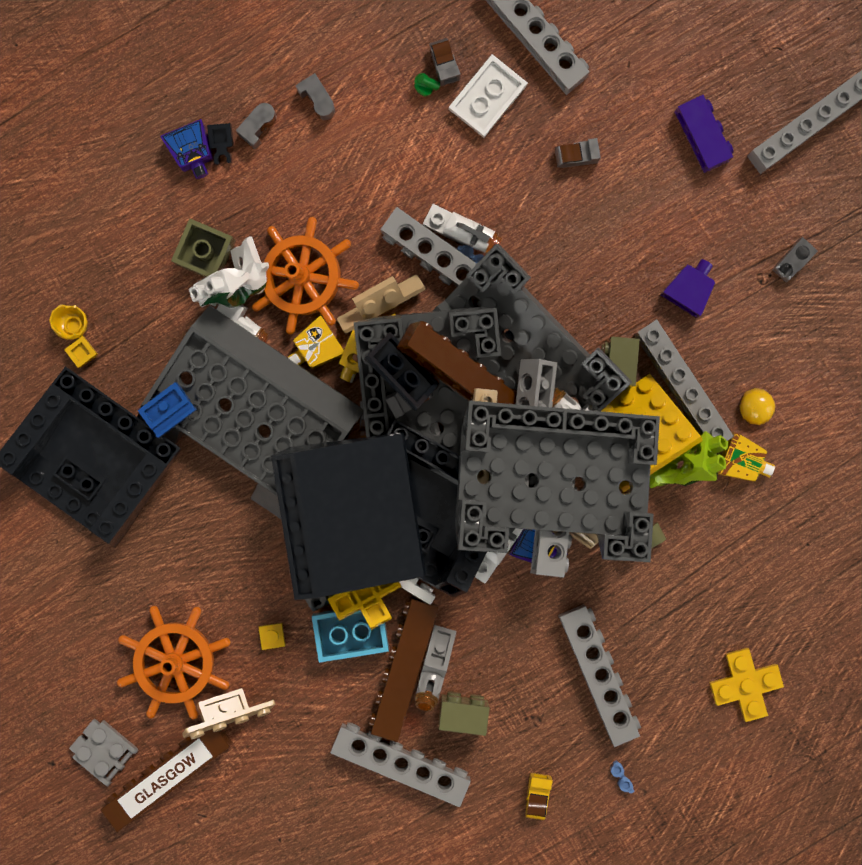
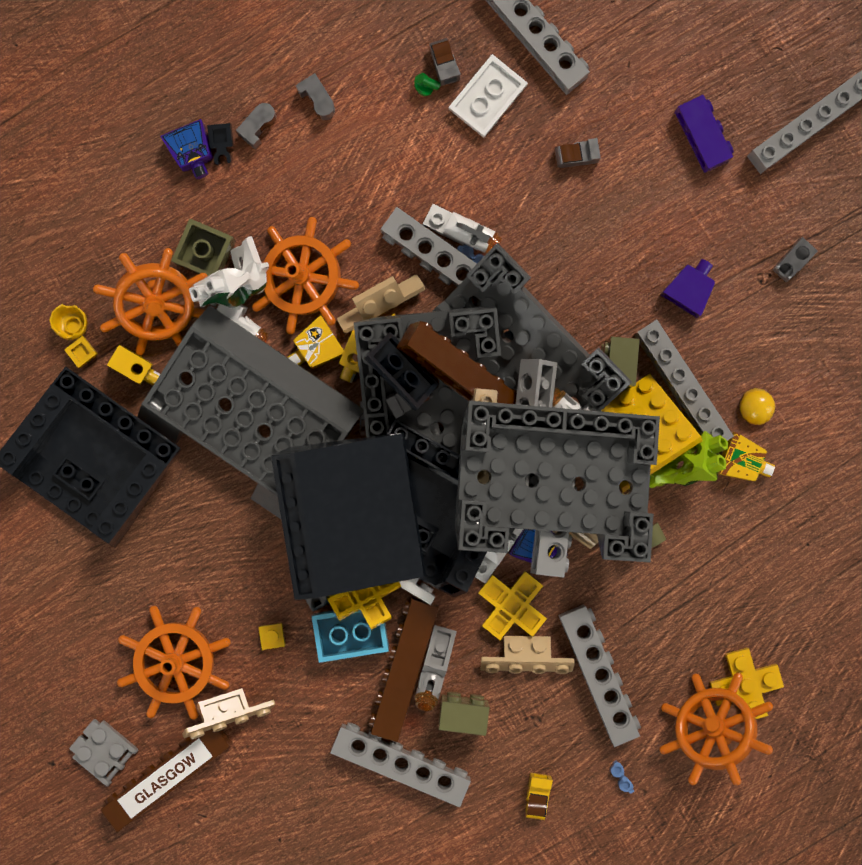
blue plate [137,382,197,438] -> none
none -> orange piece [93,248,208,355]
none -> yellow torso [107,345,160,386]
none -> yellow plate [478,571,547,640]
none -> tan bracket [480,636,575,674]
none -> orange piece [659,673,773,786]

